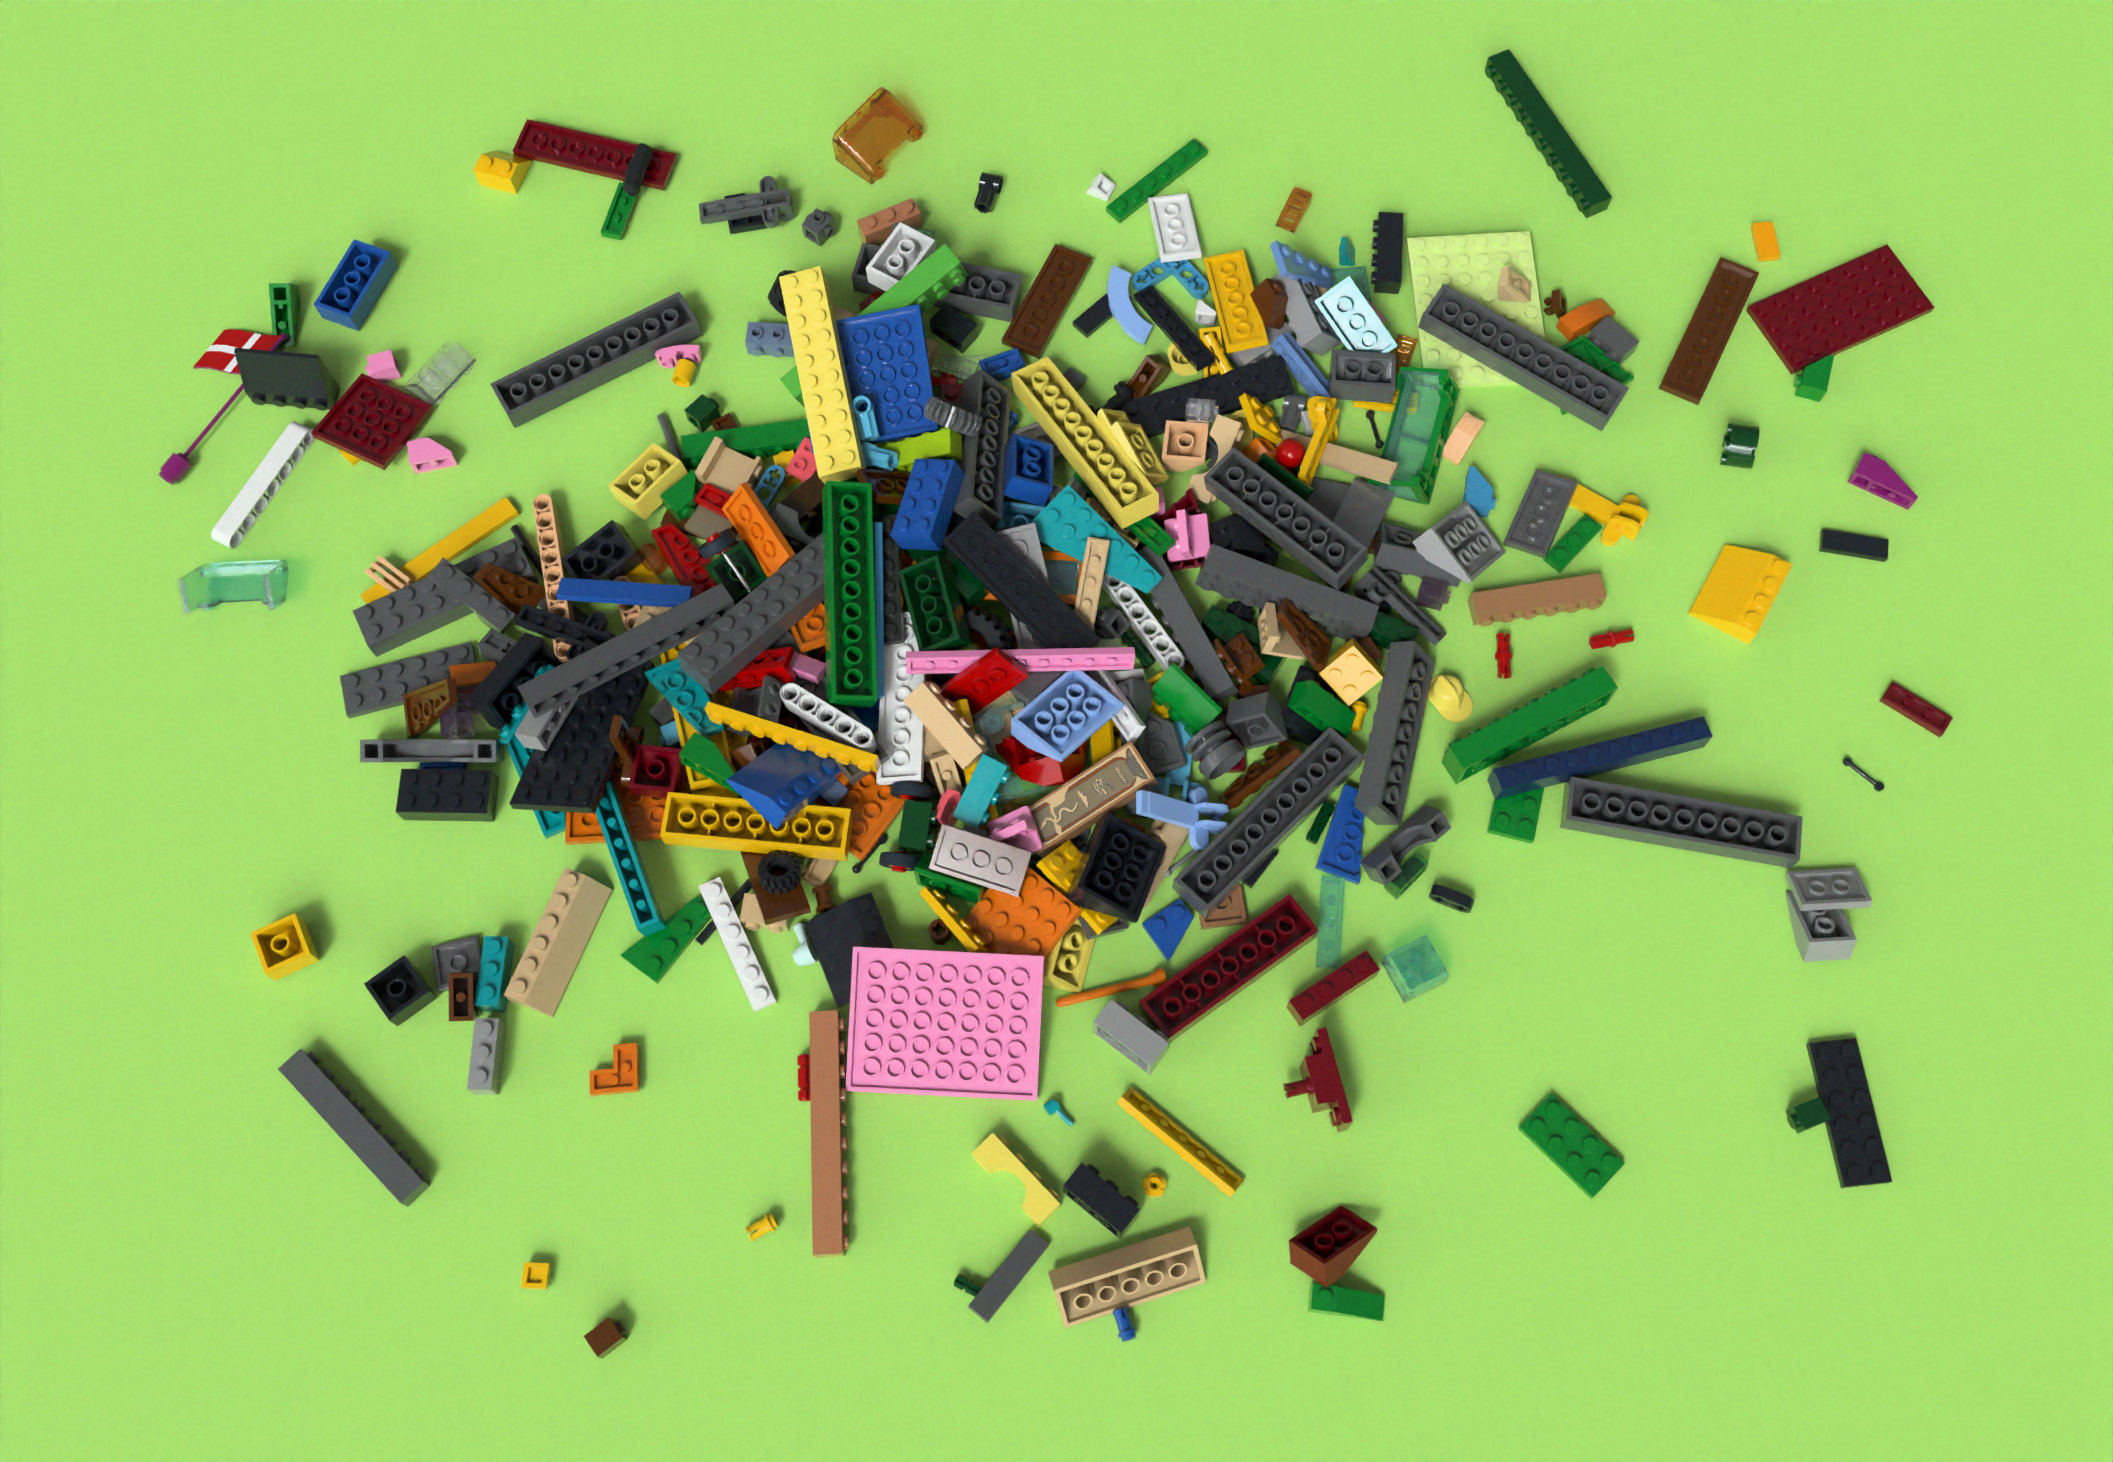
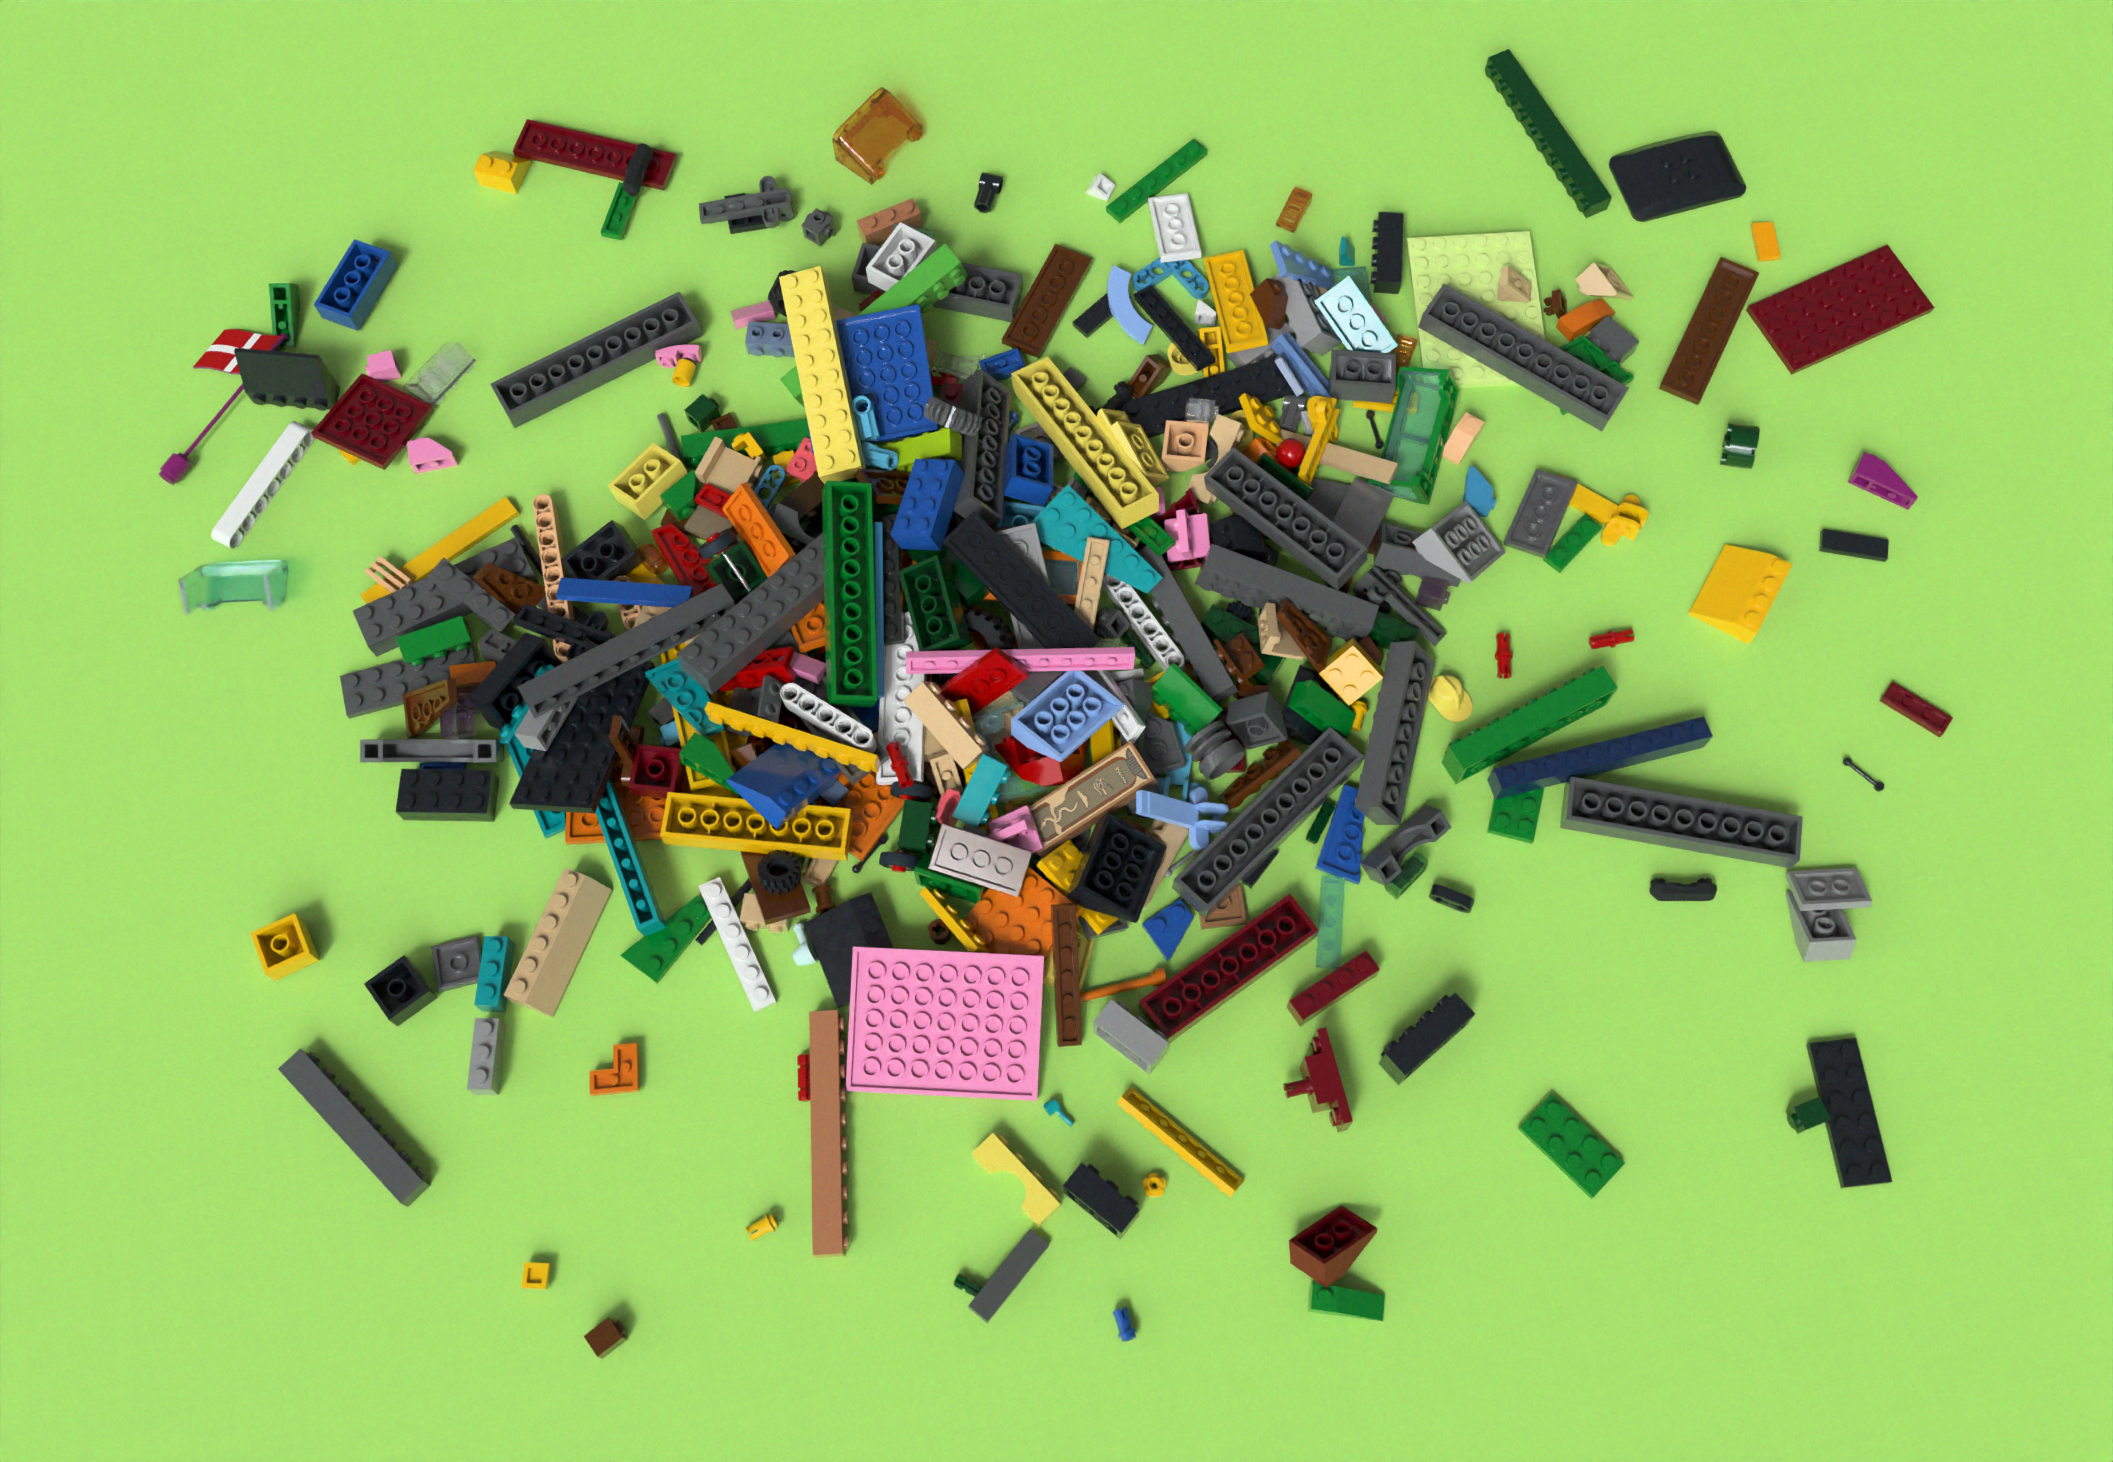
reddish brown brick [448,971,478,1021] -> none
black brick [929,304,978,353] -> none
tan slope [1048,1226,1206,1328] -> none
yellow pin [1201,331,1233,375] -> none
clear light blue brick [1381,935,1450,1003] -> none
medium nougat brick [1468,573,1607,626] -> none
green slope [1793,355,1834,402] -> none
none -> green slope [396,616,473,667]
none -> bright pink slope [730,300,776,329]
none -> yellow bracket [731,432,766,460]
none -> red pin [886,742,914,788]
none -> reddish brown plate [1051,903,1082,1047]
none -> tile [1275,353,1305,396]
none -> black brick [1379,992,1475,1085]
none -> tan slope [1575,262,1634,300]
none -> black wedge [1608,131,1746,222]
none -> black piece [1649,878,1717,901]

